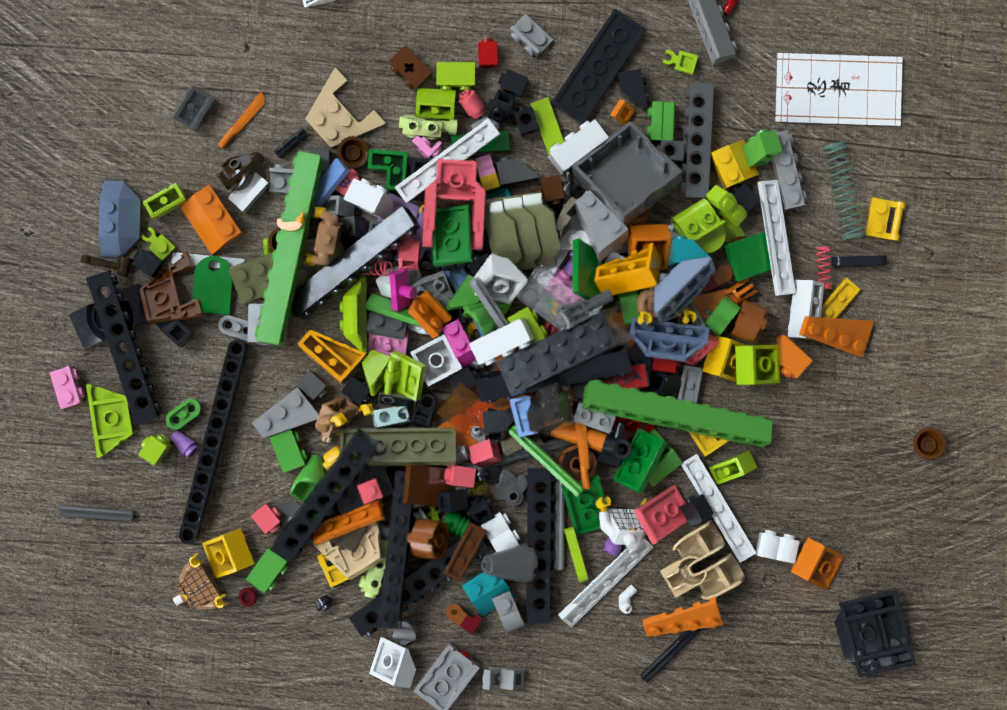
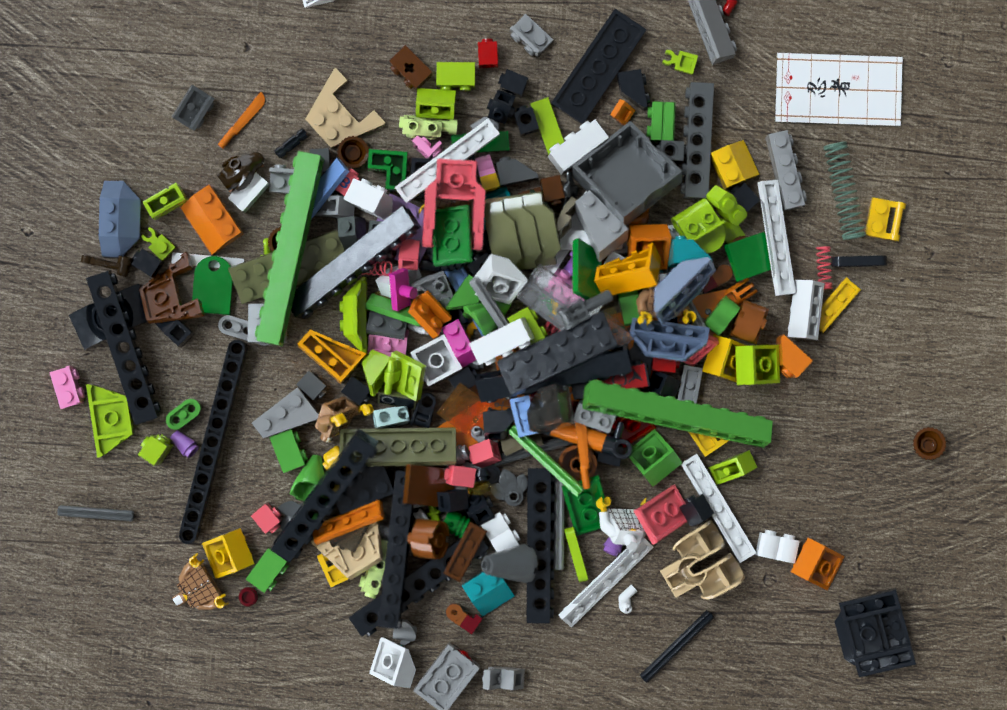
piece [277,212,305,231] -> none
medium nougat torso [302,206,343,266] -> none
black plate [315,594,333,612] -> none
coral brick [357,478,384,504] -> none
coral brick [458,89,485,119] -> none
light grey brick [492,590,525,633] -> none
green tile [613,428,668,494] -> none
orange wing [643,597,723,637] -> none
bright green brick [743,129,783,168] -> none
orange wing [799,316,874,357] -> none

